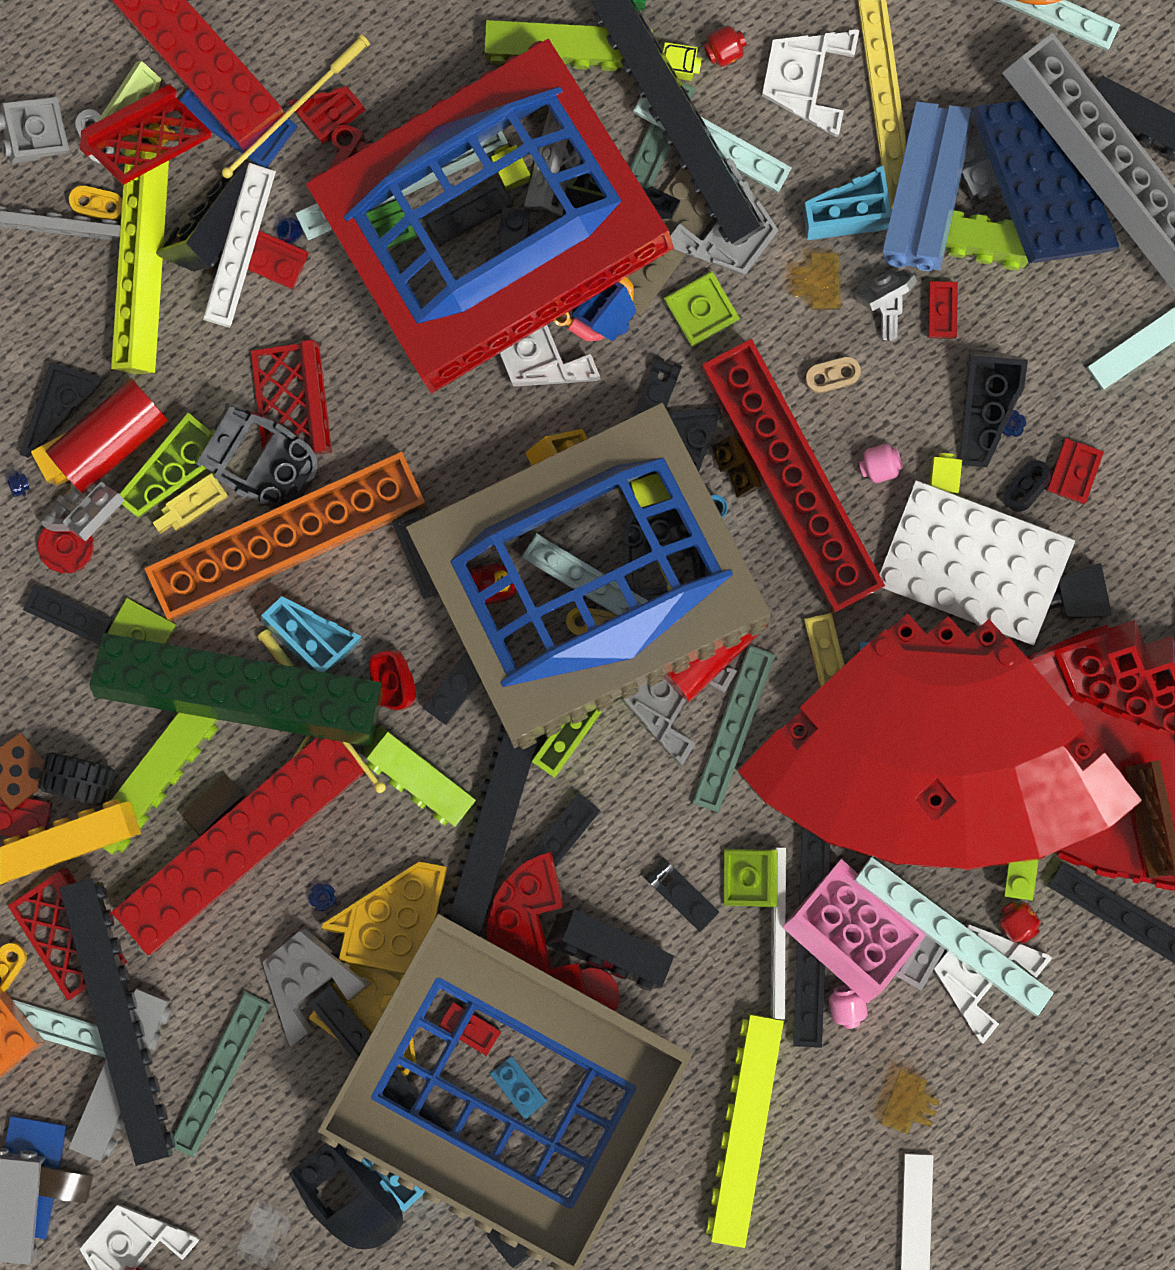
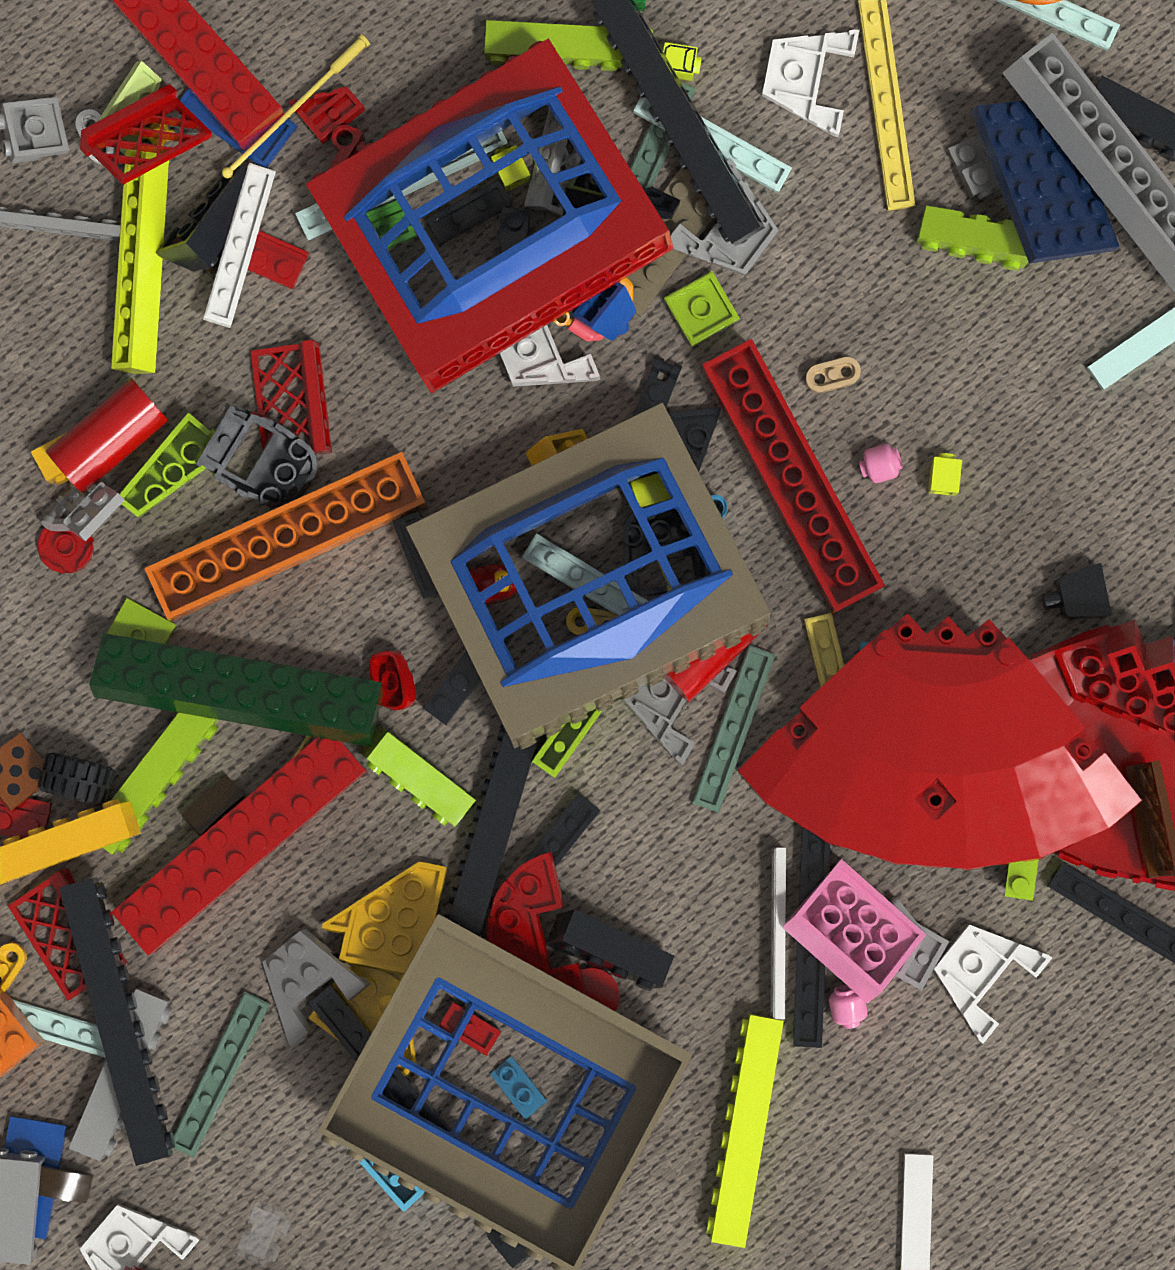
clear blue plate [7,470,30,497] -> none
black wing [20,362,103,458] -> none
black plate [23,585,113,645] -> none
yellow plate [69,186,122,221] -> none
light yellow hinge [153,473,228,534] -> none
light yellow piece [257,629,386,793] -> none
medium azure wedge [261,596,362,673] -> none
clear blue plate [277,217,302,244] -> none
black slope [289,1143,403,1249] -> none
clear blue plate [308,884,336,911] -> none
black plate [644,857,719,932] -> none
red head [703,26,747,67] -> none
dark brown slope [712,435,762,498] -> none
lime plate [723,849,778,907] -> none
clear yellow hinge [792,253,841,310] -> none
medium azure wedge [803,165,891,240] -> none
light grey piece [853,269,917,341] -> none
light aqua plate [853,857,1054,1016] -> none
white plate [880,480,1075,645] -> none
clear yellow hinge [880,1070,941,1134] -> none
medium blue brick [883,101,973,271] -> none
red plate [928,281,958,339] -> none
black wedge [960,350,1028,467] -> none
red head [998,901,1041,944] -> none
clear blue plate [1003,410,1026,437] -> none
black plate [1004,460,1052,512] -> none
red plate [1046,438,1104,505] -> none

